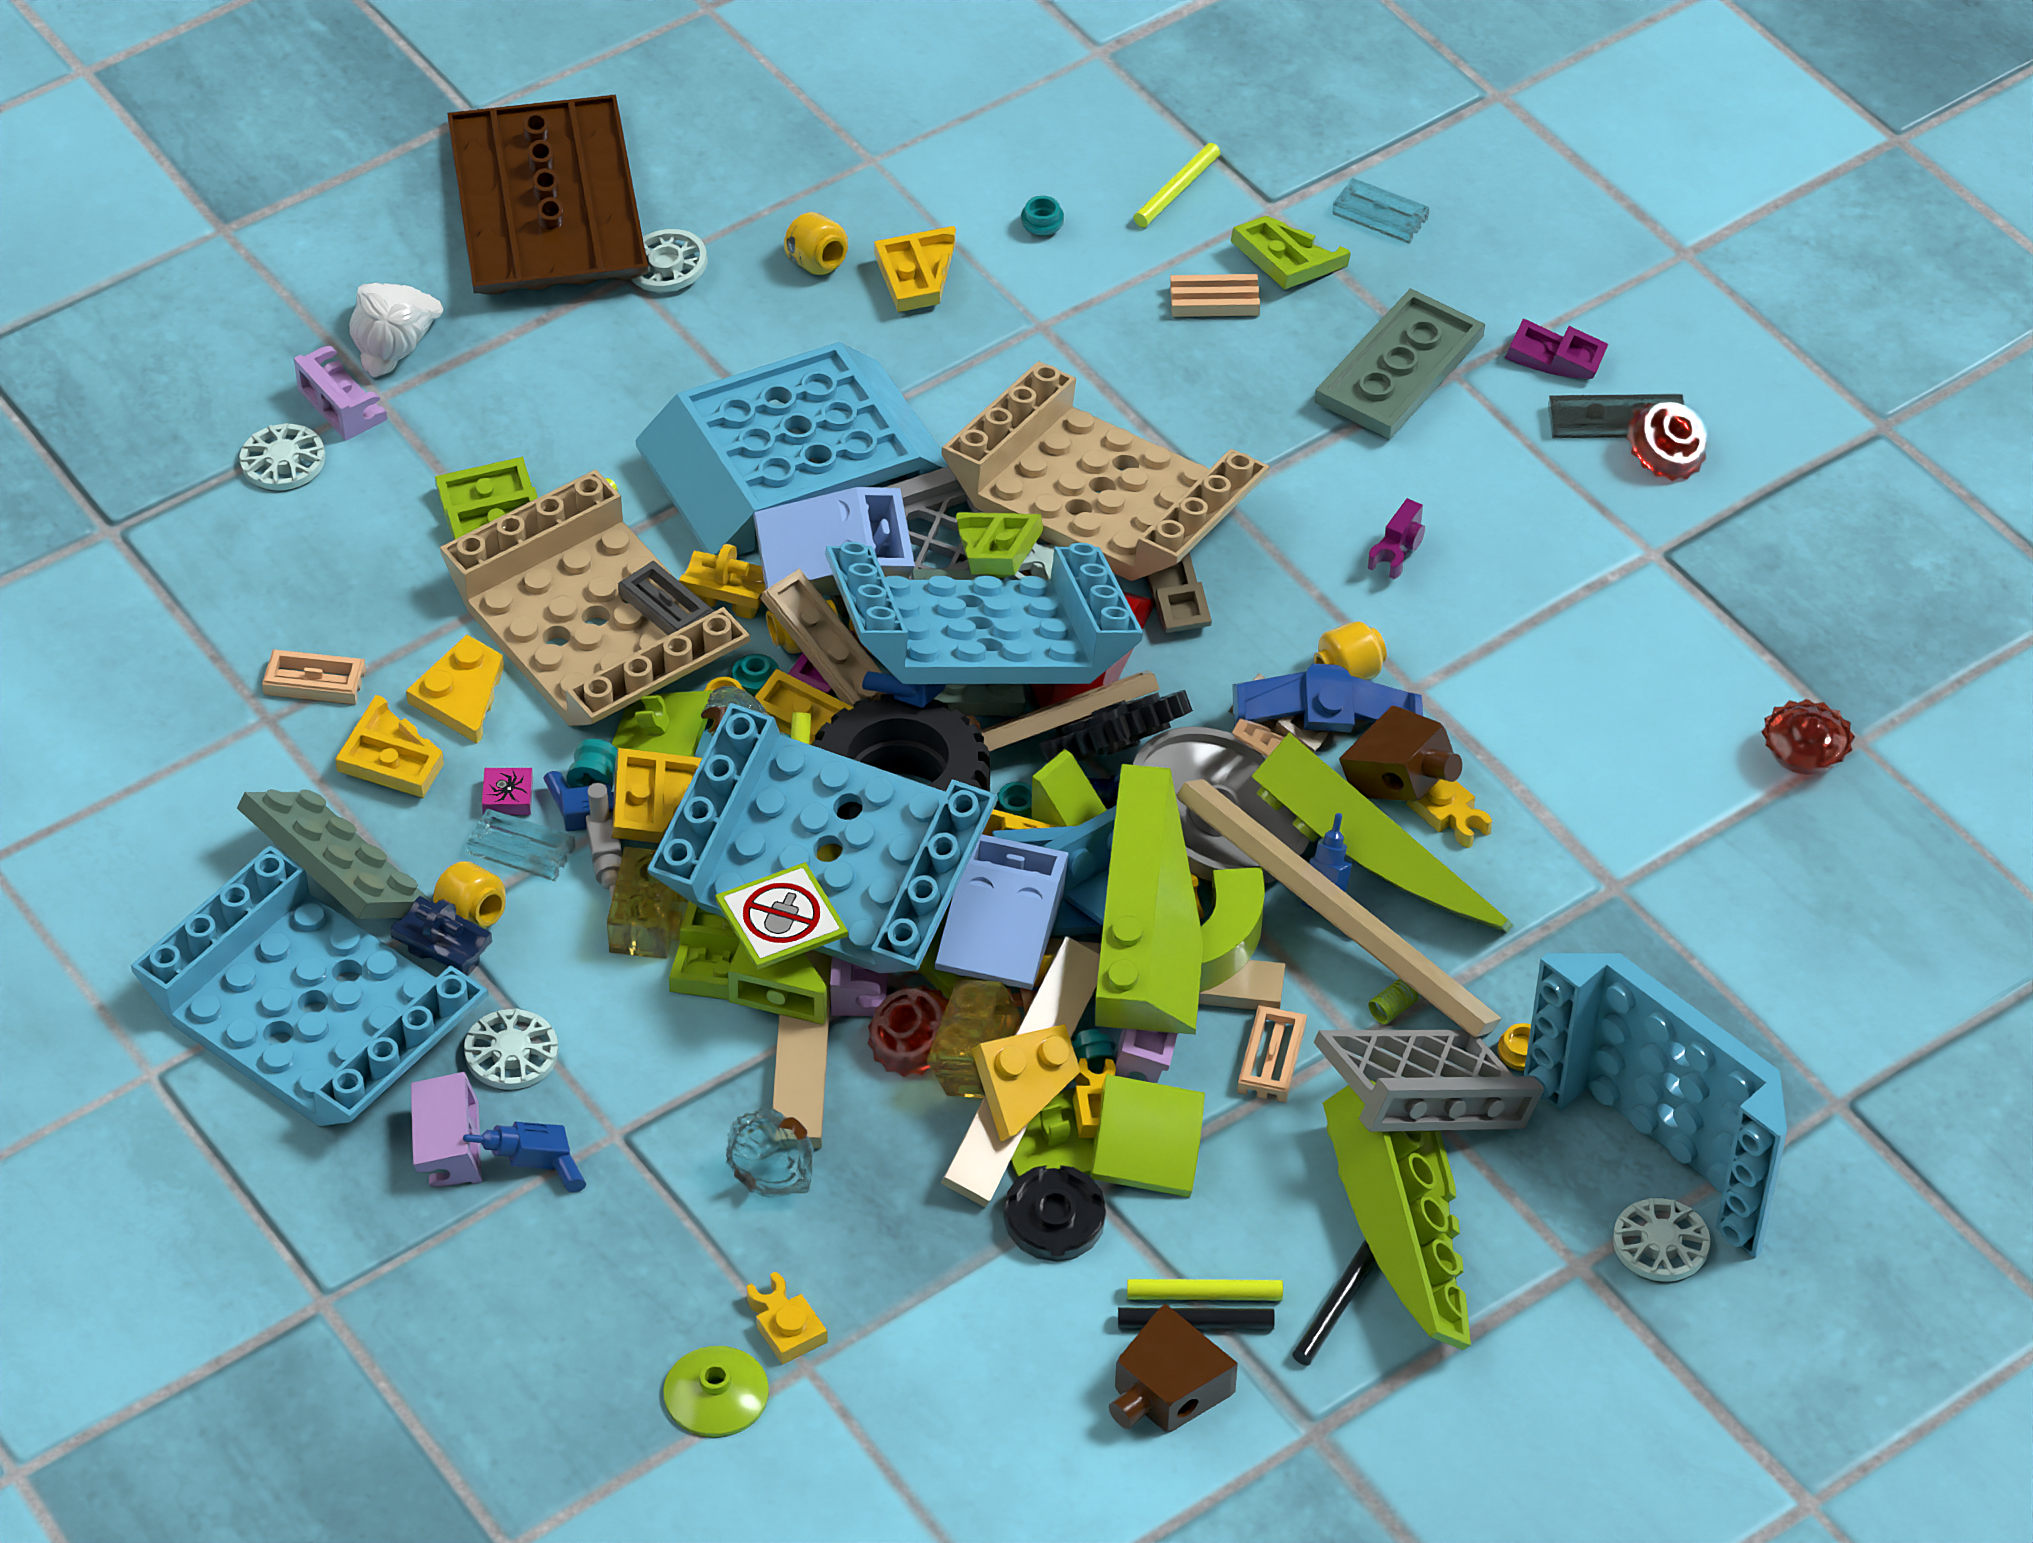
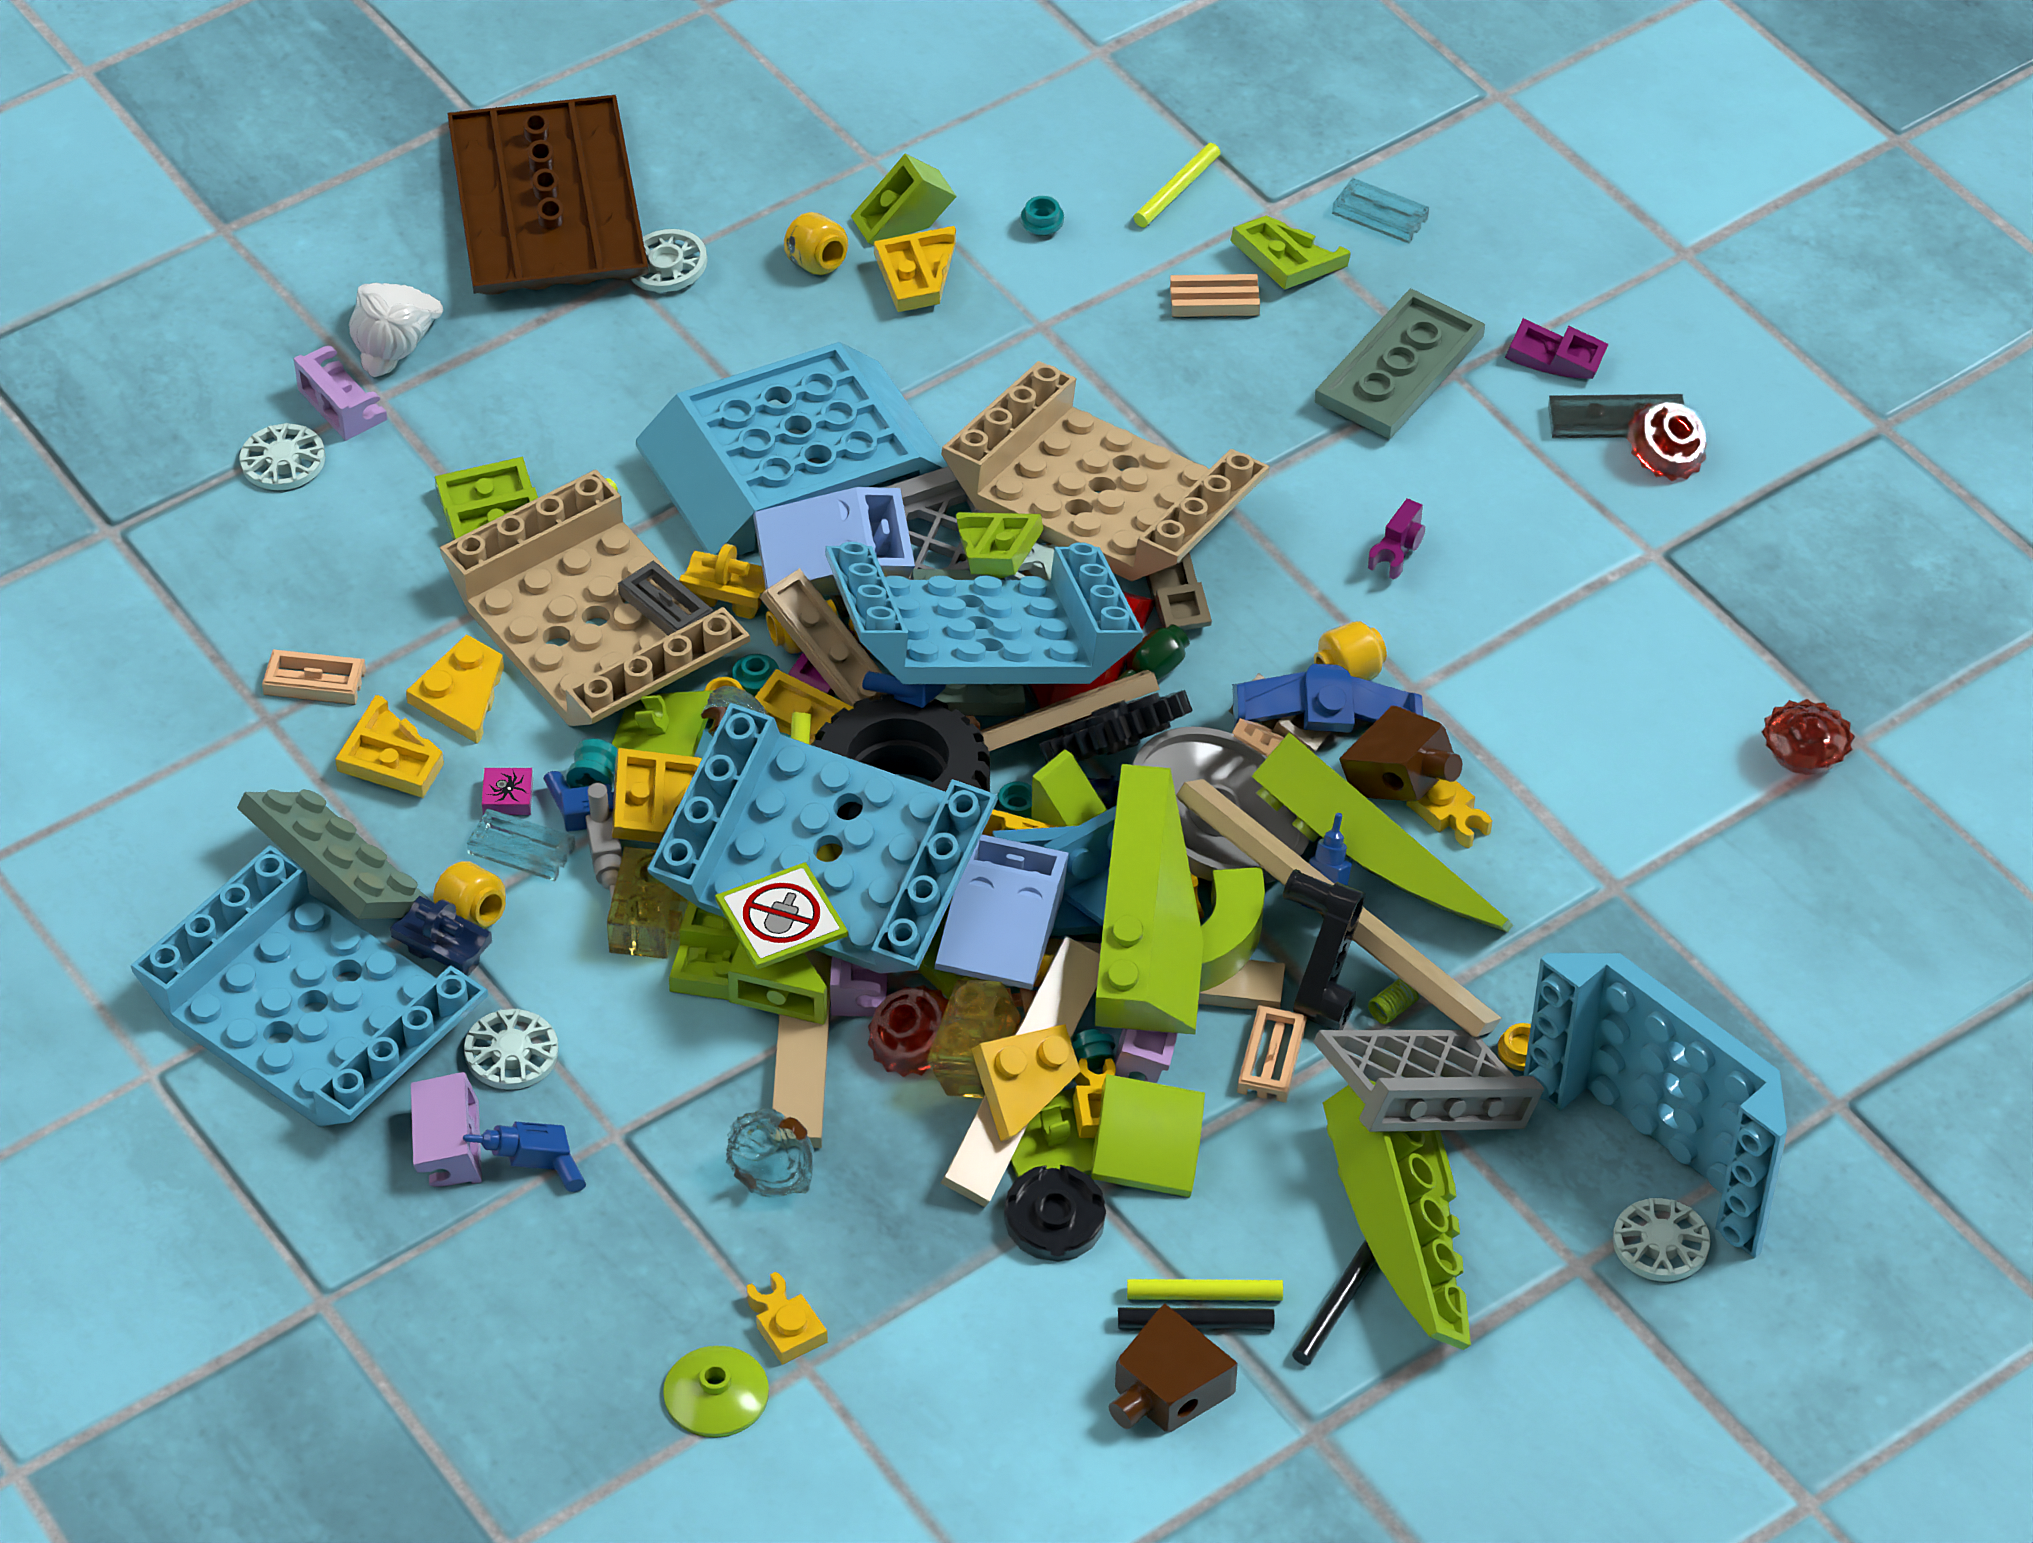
none -> lime slope [851,153,957,245]
none -> dark green plant [1115,624,1190,682]
none -> black beam [1283,869,1366,1030]

